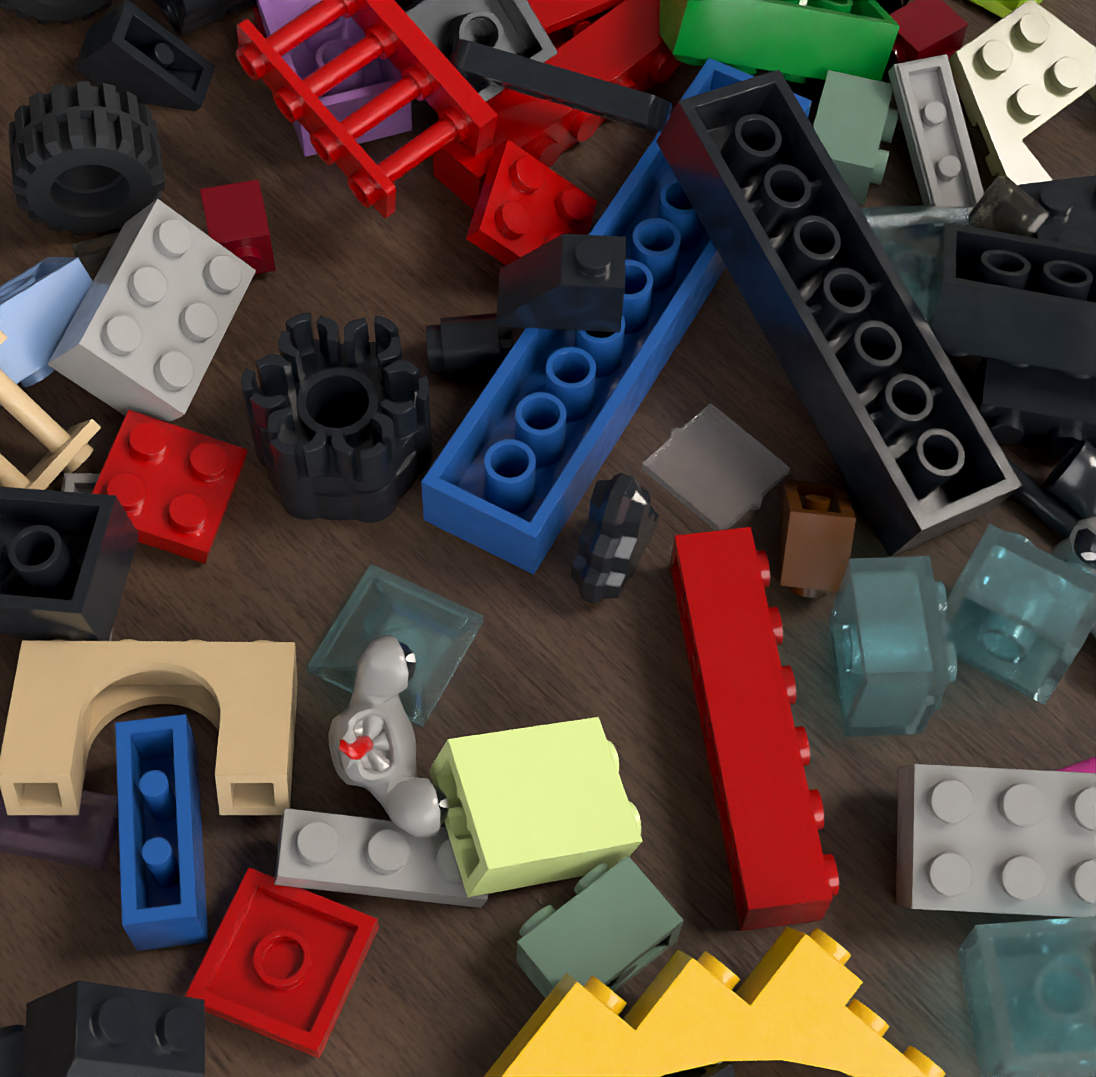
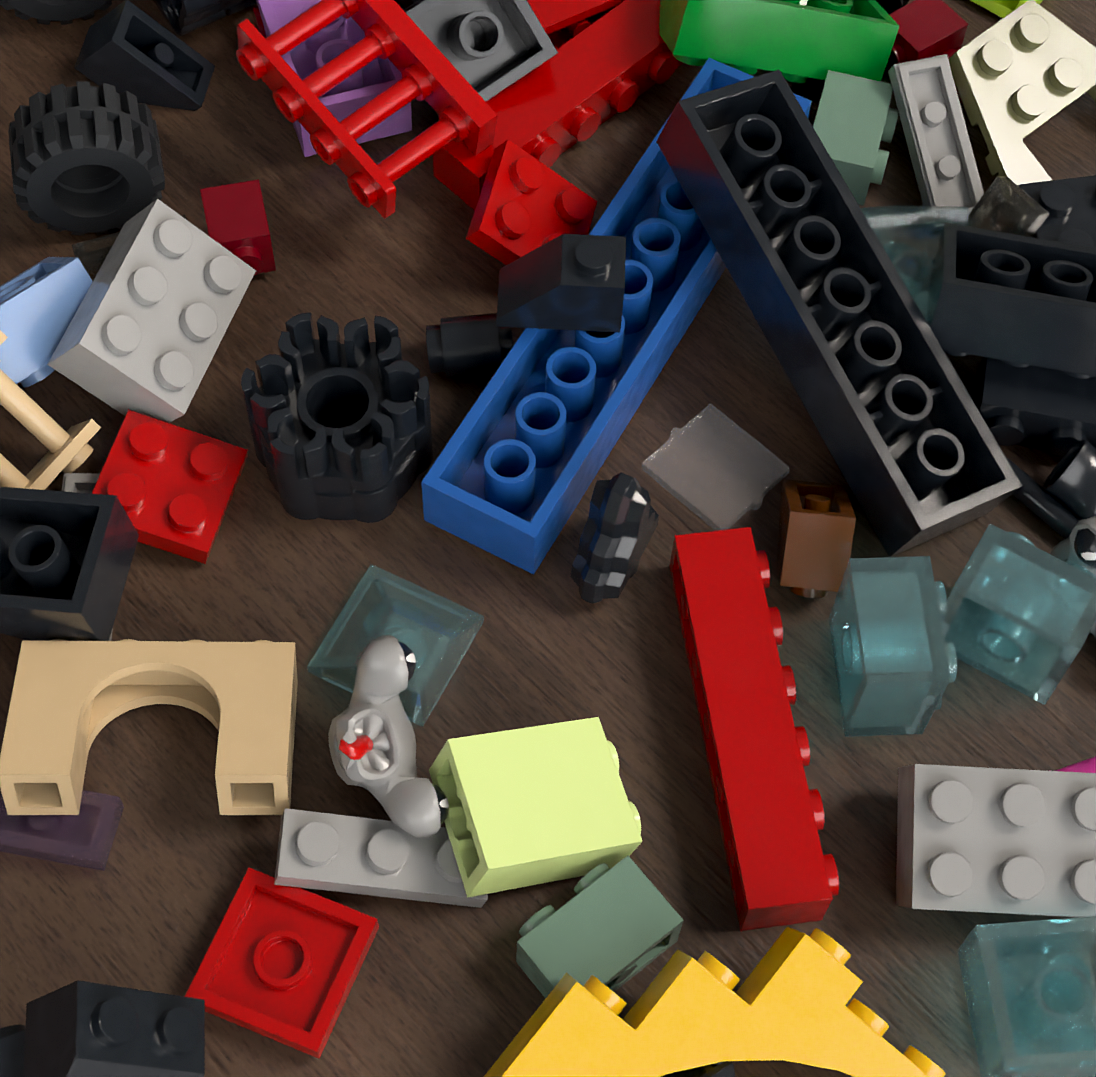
blue brick [115,714,208,951] -> none
black beam [449,39,672,133] -> none

